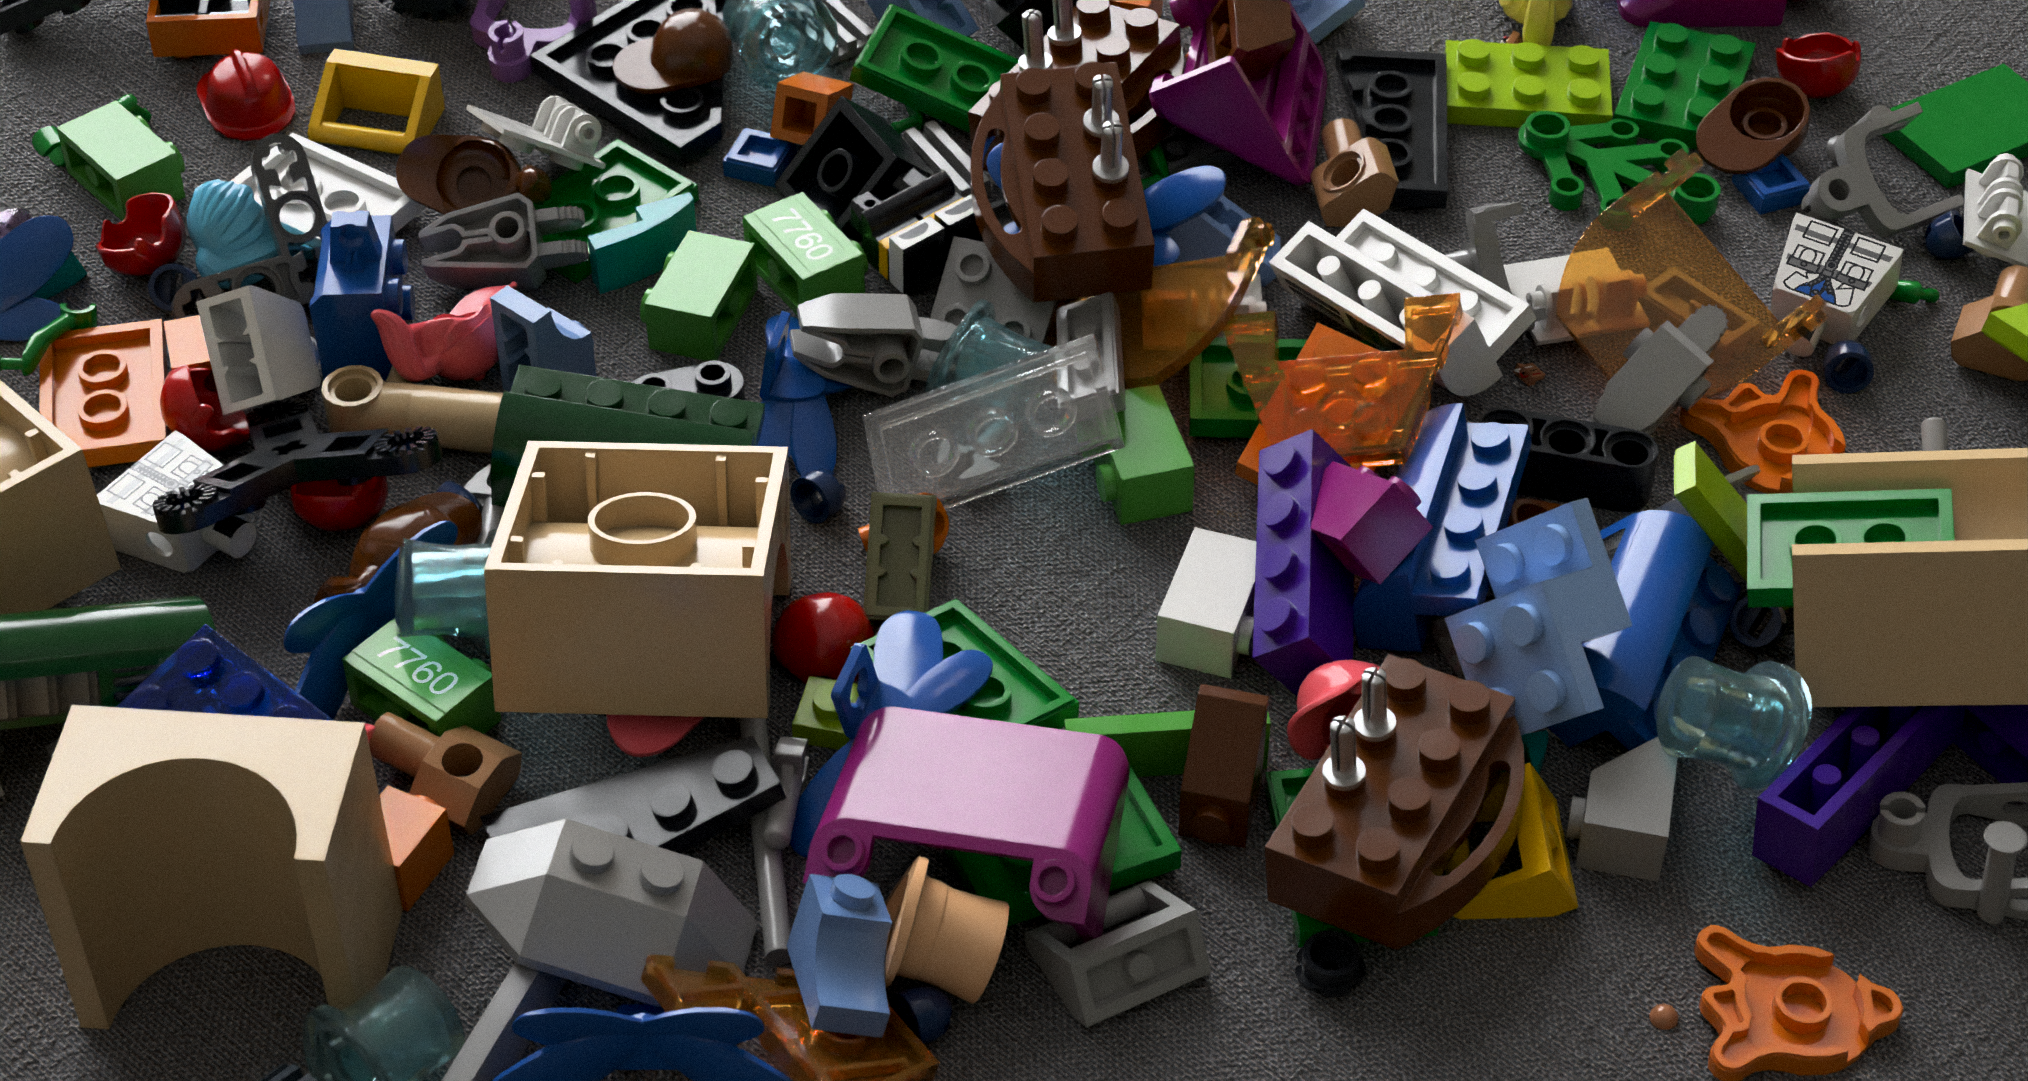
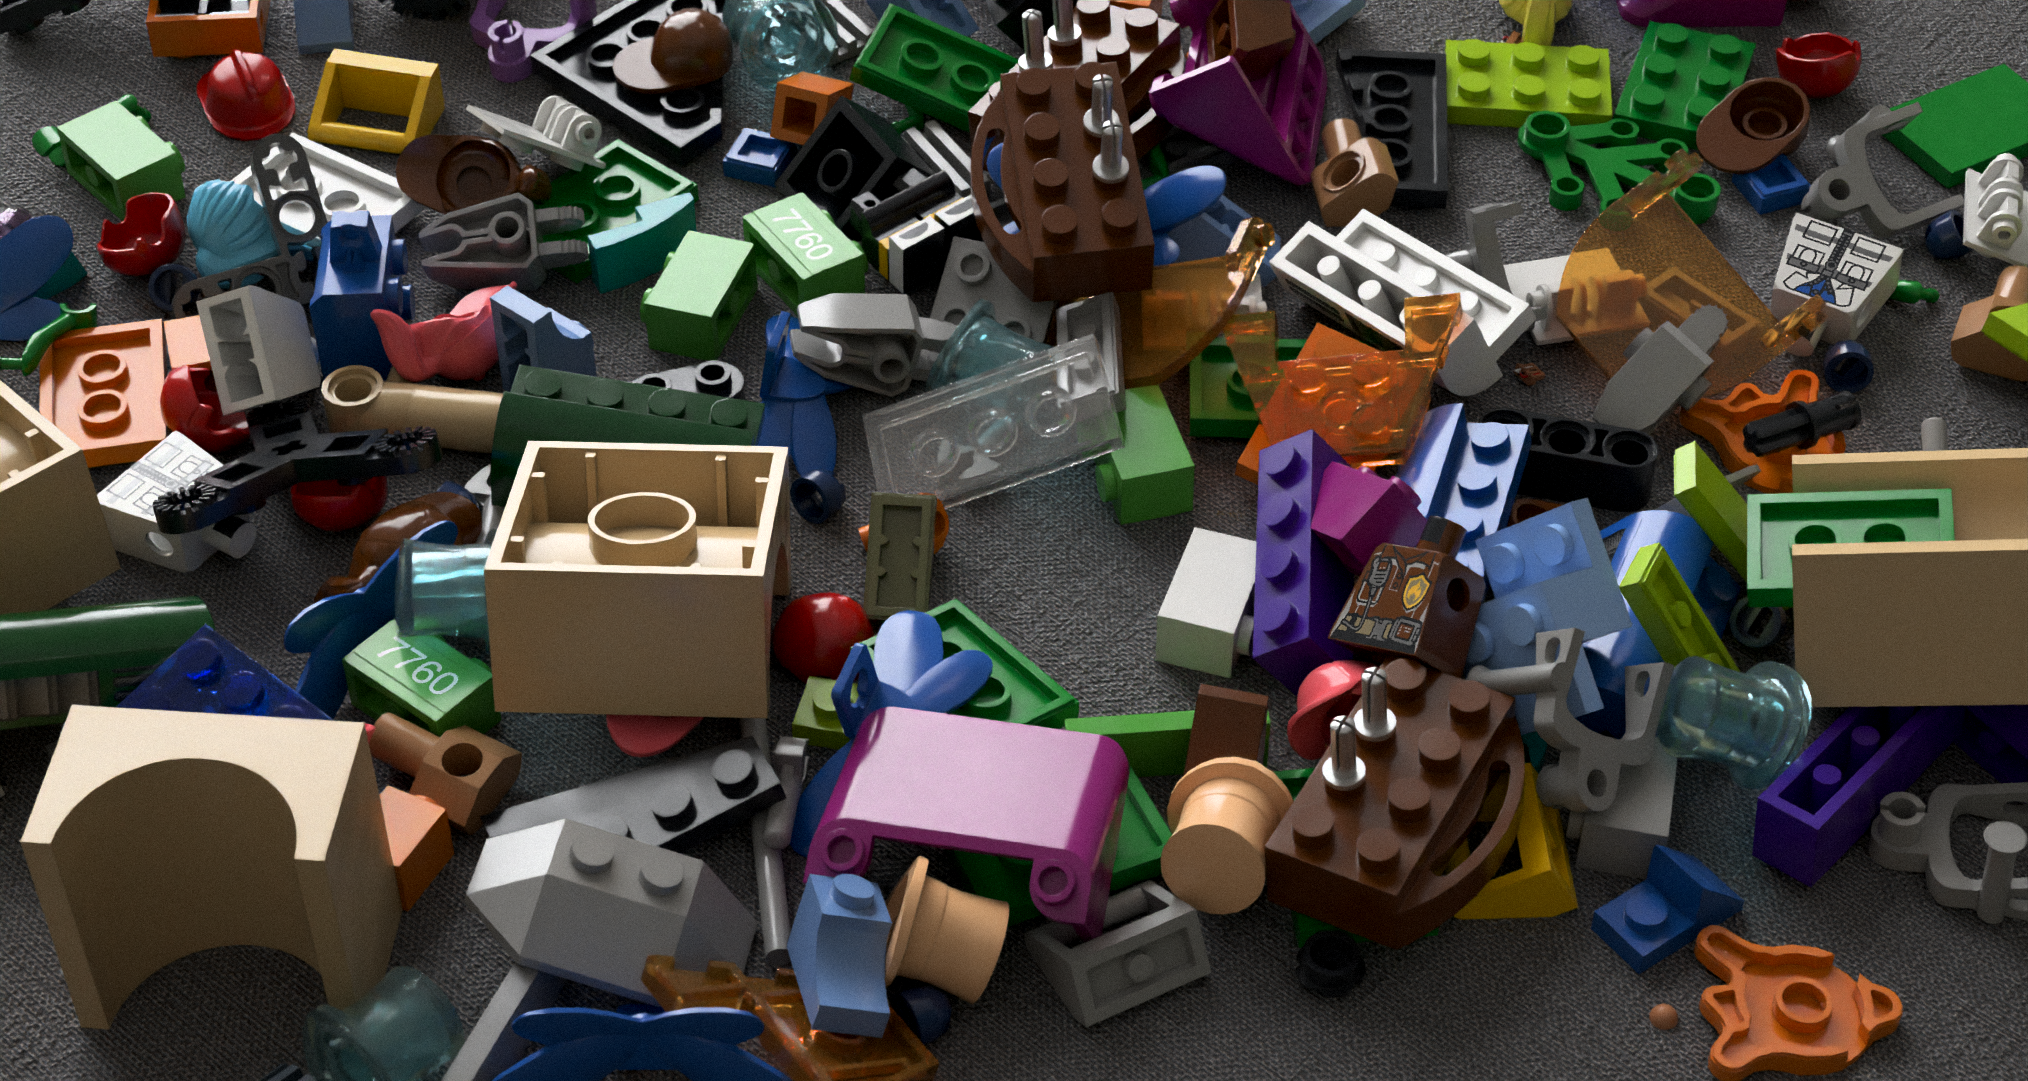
none -> light nougat piece [1160,757,1294,915]
none -> reddish brown torso [1328,515,1486,679]
none -> light grey piece [1466,628,1674,813]
none -> blue slope [1591,845,1744,974]
none -> lime tile [1619,542,1755,743]
none -> black axle [1742,391,1861,458]

